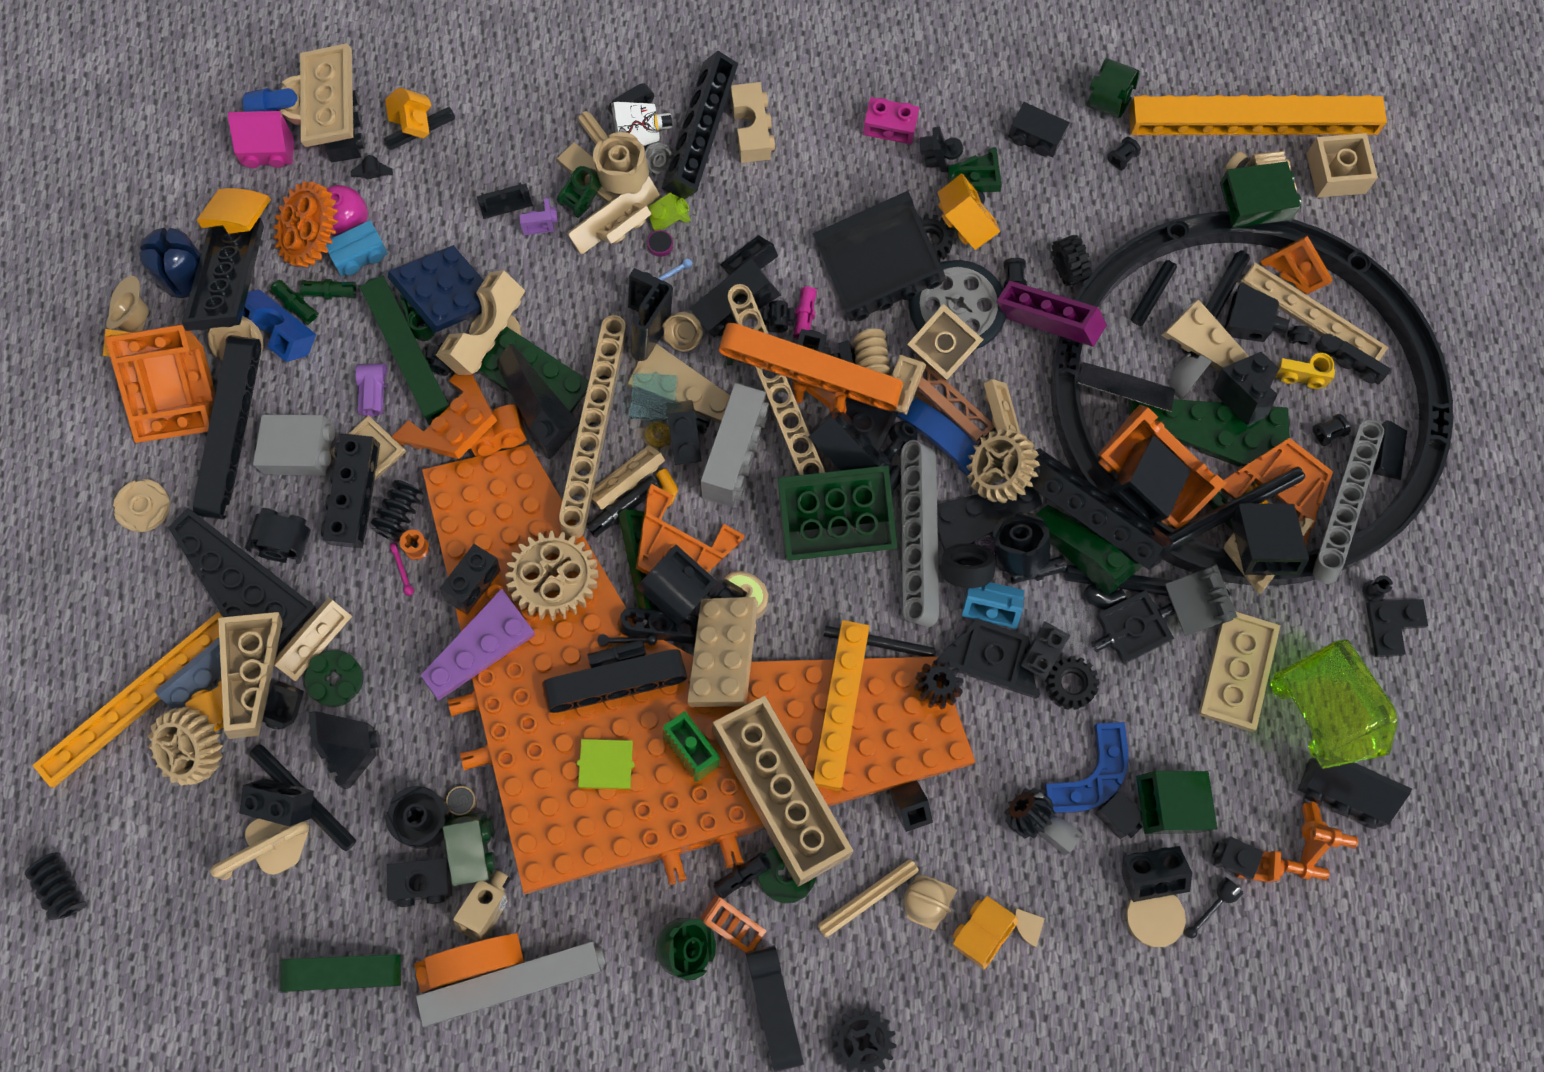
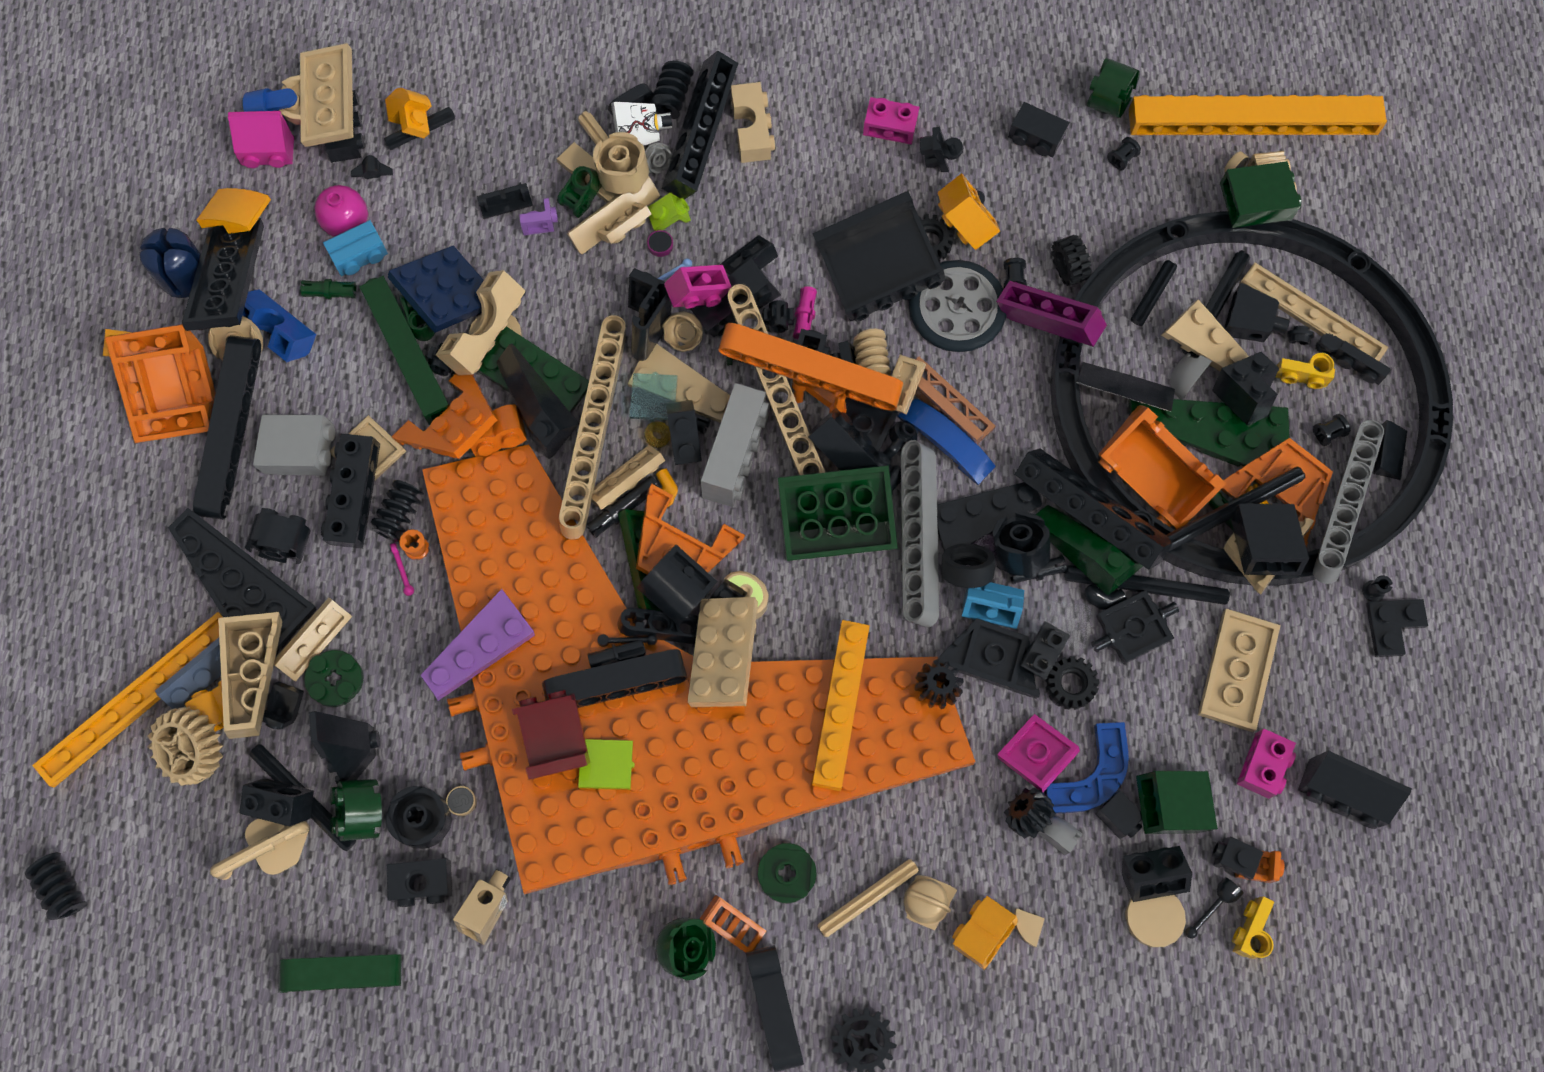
tan piece [106,276,149,332] -> none
tan tile [113,479,170,532] -> none
dark green pin [270,280,319,325] -> none
orange gear [273,181,338,267] -> none
medium lavender piece [356,363,388,416] -> none
orange arch [414,933,524,993] -> none
light grey brick [416,941,606,1027] -> none
black brick [440,544,501,615] -> none
brick [443,811,496,886] -> none
tan gear [505,531,599,621] -> none
green brick [663,711,720,782] -> none
tan brick [712,696,853,887] -> none
black pin [713,852,771,899] -> none
black bar [823,625,935,657] -> none
black brick [890,780,933,832] -> none
tan brick [907,304,983,380] -> none
dark green wing [948,147,1002,192] -> none
tan gear [966,429,1040,503] -> none
tan plate [984,379,1021,452] -> none
black brick [1111,435,1191,525] -> none
dark grey hinge [1164,565,1237,636] -> none
orange wing [1260,236,1333,294] -> none
clear neon green windscreen [1271,639,1398,769] -> none
orange axle [1284,801,1358,881] -> none
tan brick [1306,133,1378,198] -> none
none -> dark green brick [330,779,382,841]
none -> dark red panel [512,690,590,780]
none -> black piece [650,60,694,119]
none -> dark pink brick [664,265,732,309]
none -> dark pink plate [997,714,1080,792]
none -> yellow plate [1232,896,1274,959]
none -> dark pink brick [1237,728,1296,799]

